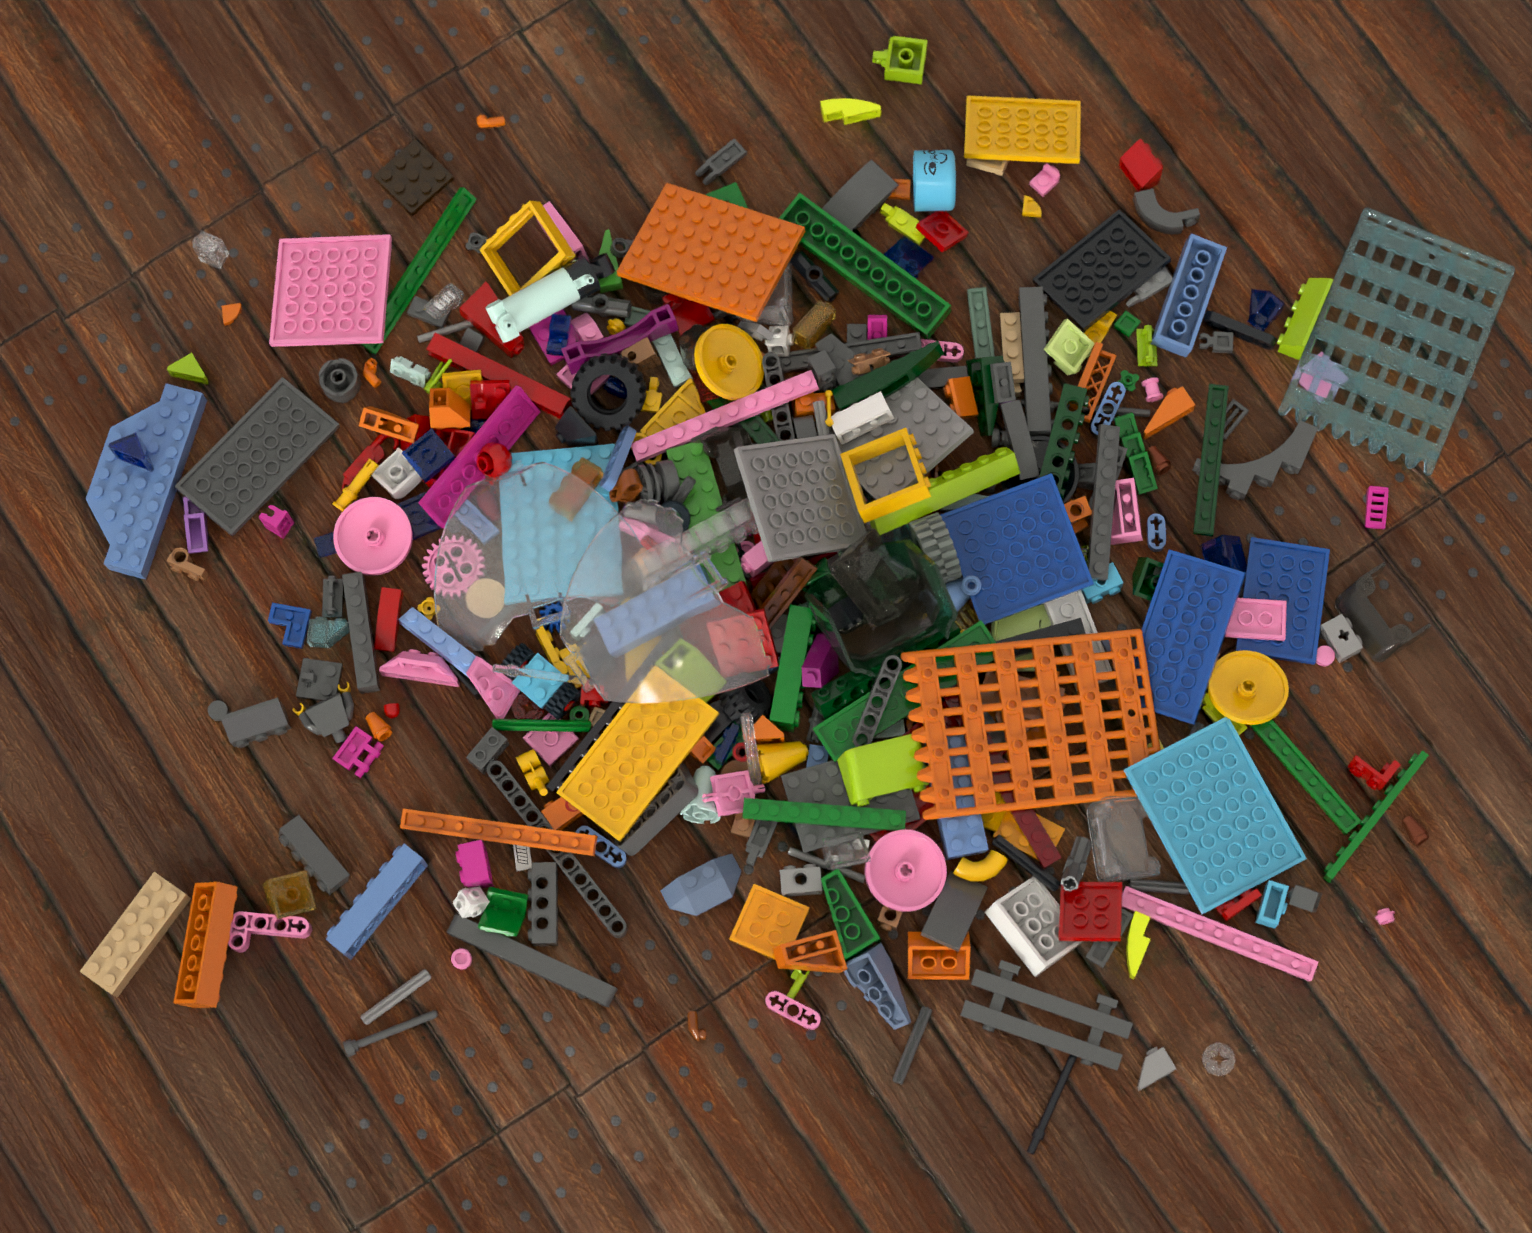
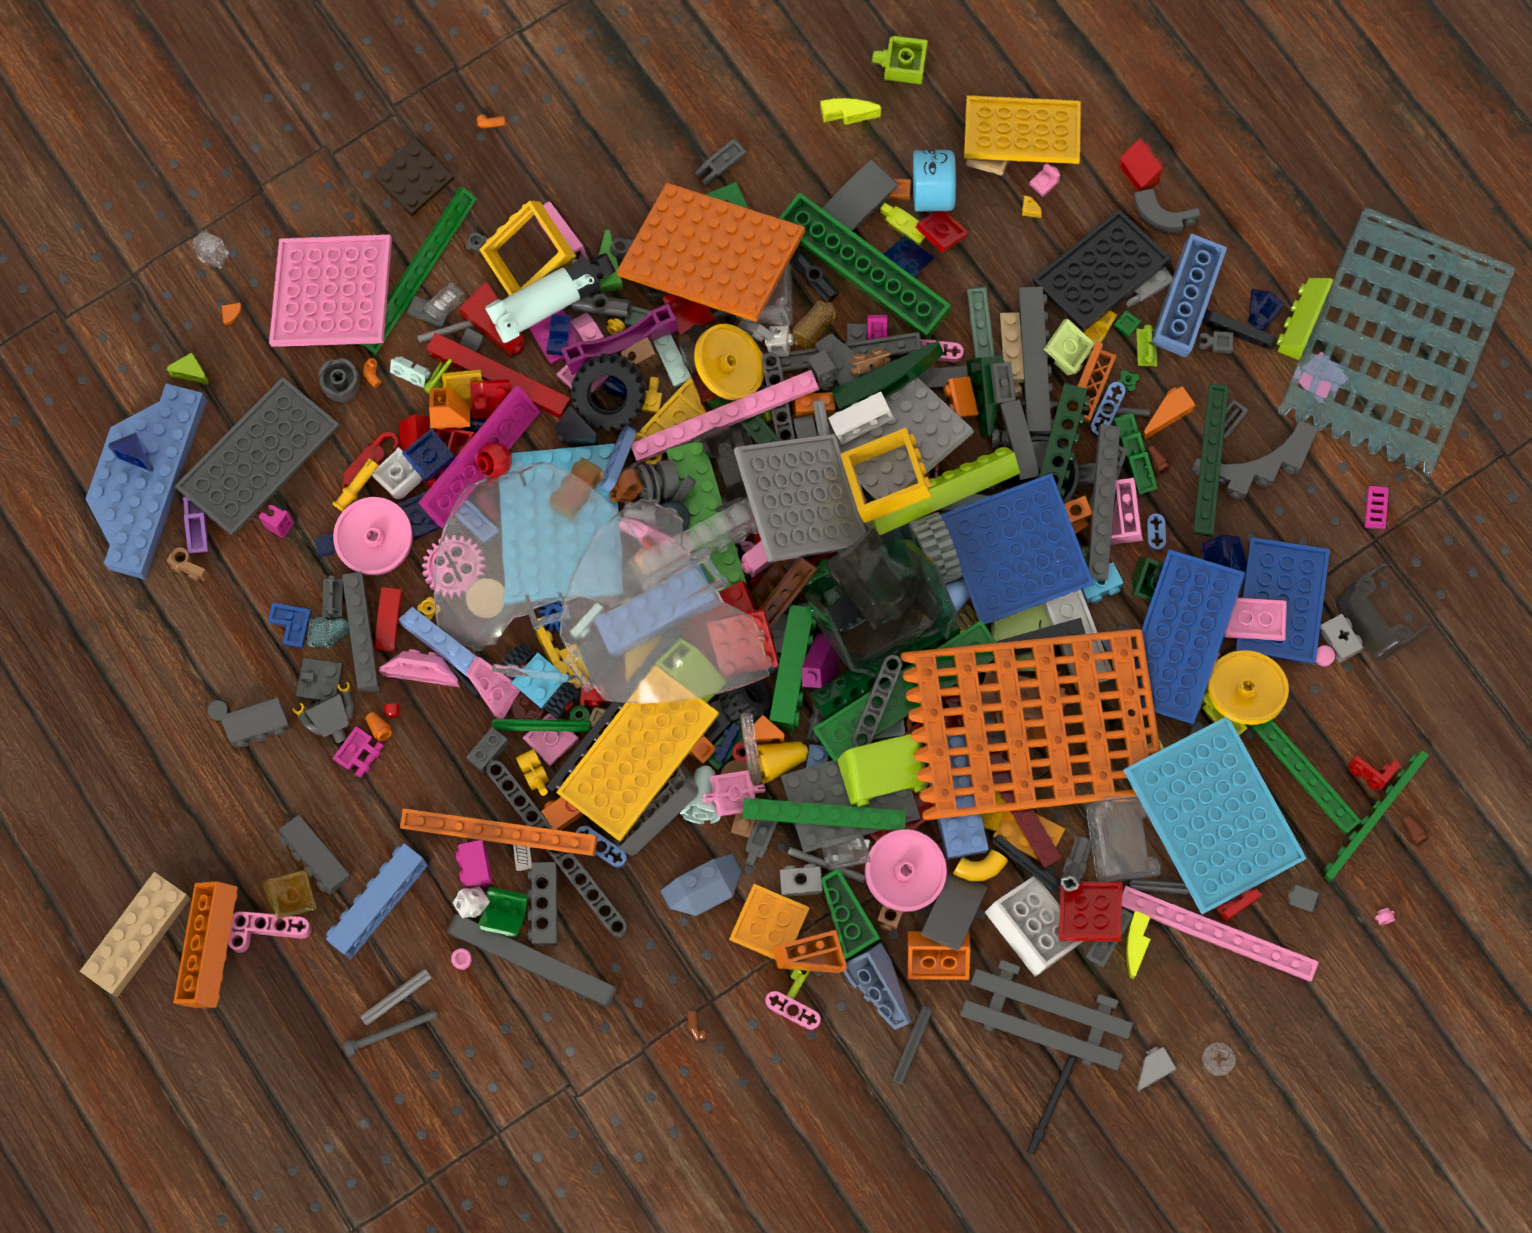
orange slope [359,406,419,443] -> none
yellow hinge [825,390,834,427] -> none
medium blue plate [961,576,982,596] -> none
bright pink bush [1141,378,1163,402] -> none
medium azure brick [1255,880,1289,929] -> none

